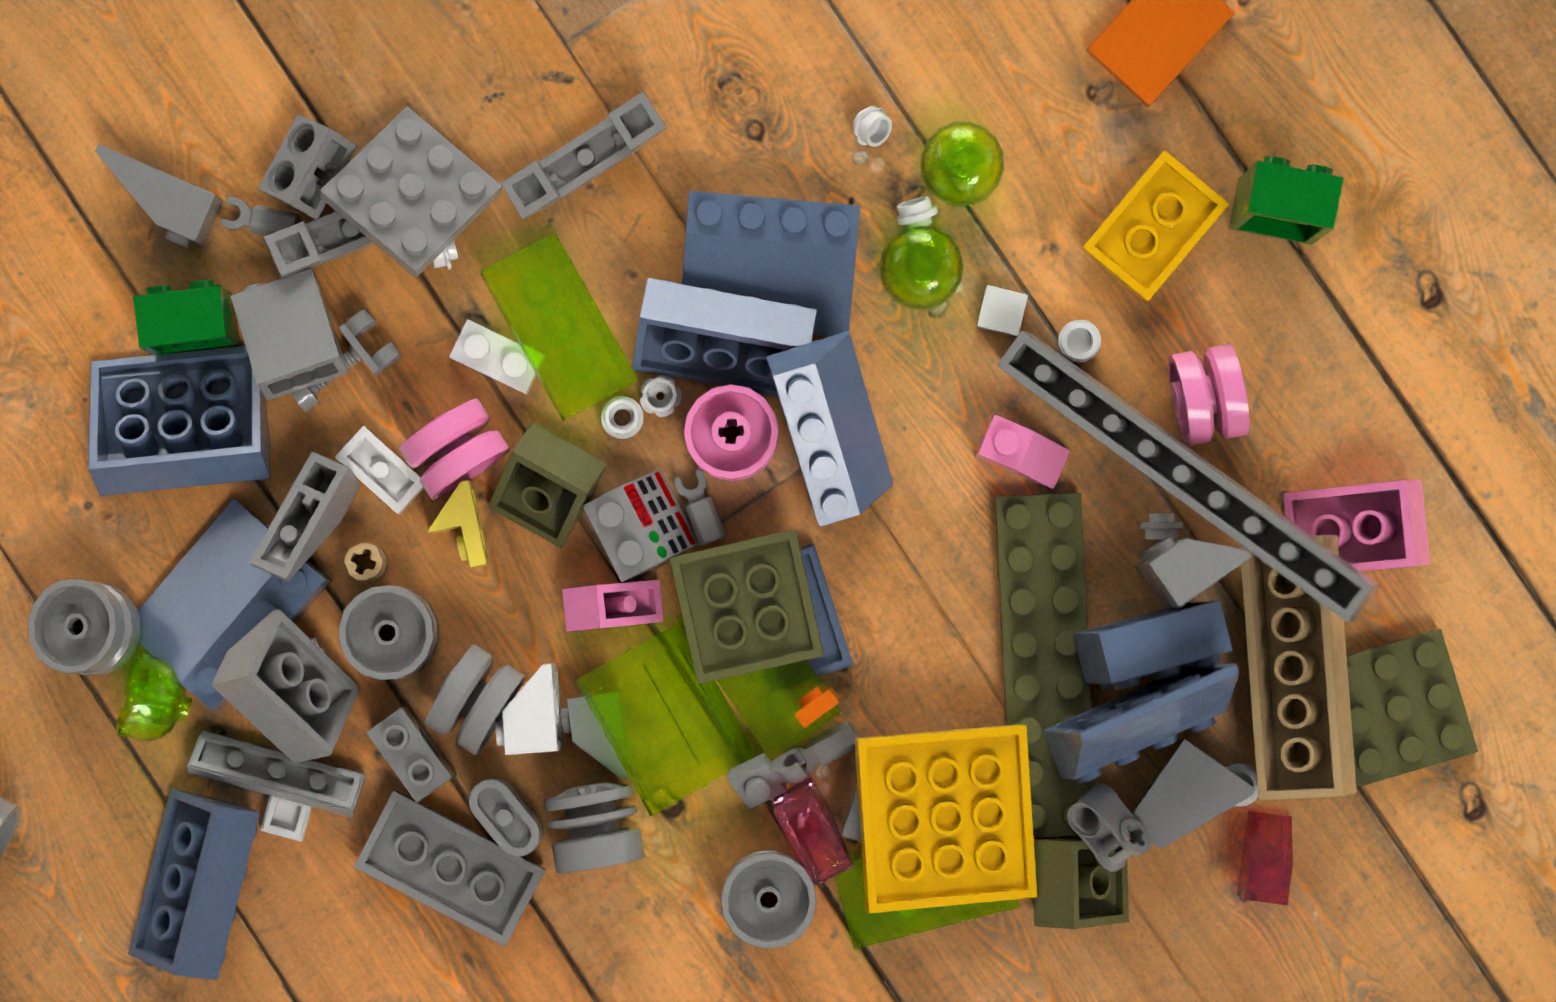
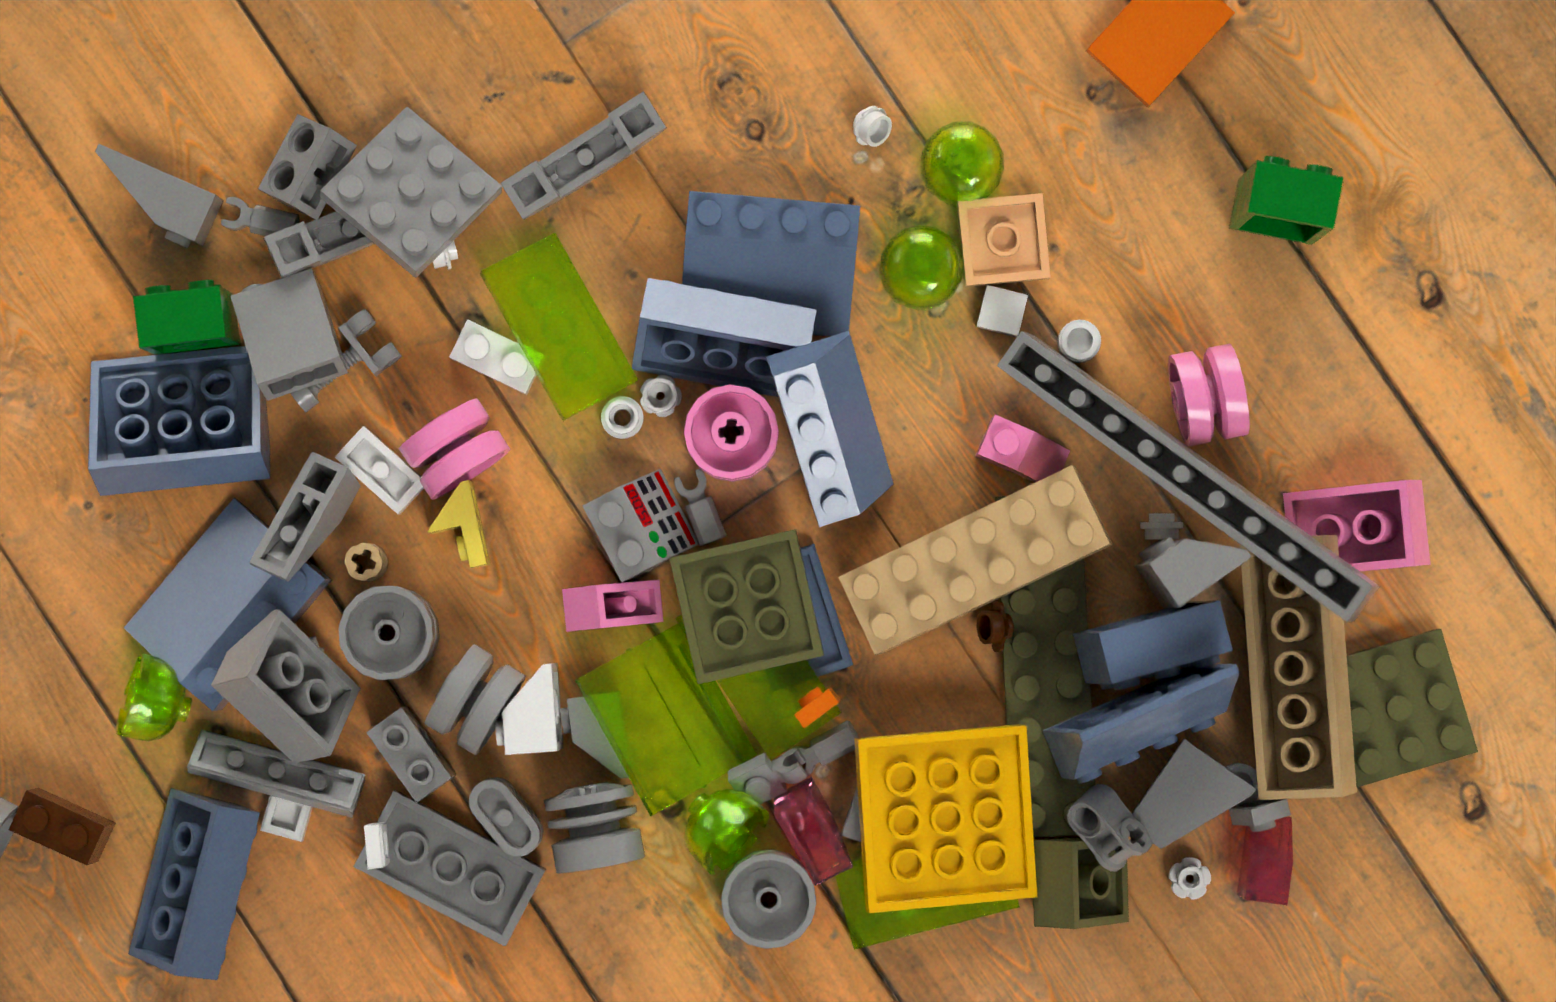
light grey wheel [28,578,141,676] -> none
olive slope [488,422,607,549] -> none
white plate [896,196,938,230] -> none
yellow plate [1081,150,1229,303] -> none
none -> reddish brown brick [9,788,116,865]
none -> white tile [364,822,390,869]
none -> clear neon green cylinder [684,788,769,875]
none -> tan brick [838,465,1113,655]
none -> light nougat plate [957,193,1051,287]
none -> reddish brown plate [977,601,1014,652]
none -> white plate [1169,857,1211,900]
none -> light grey plate [1229,799,1291,832]

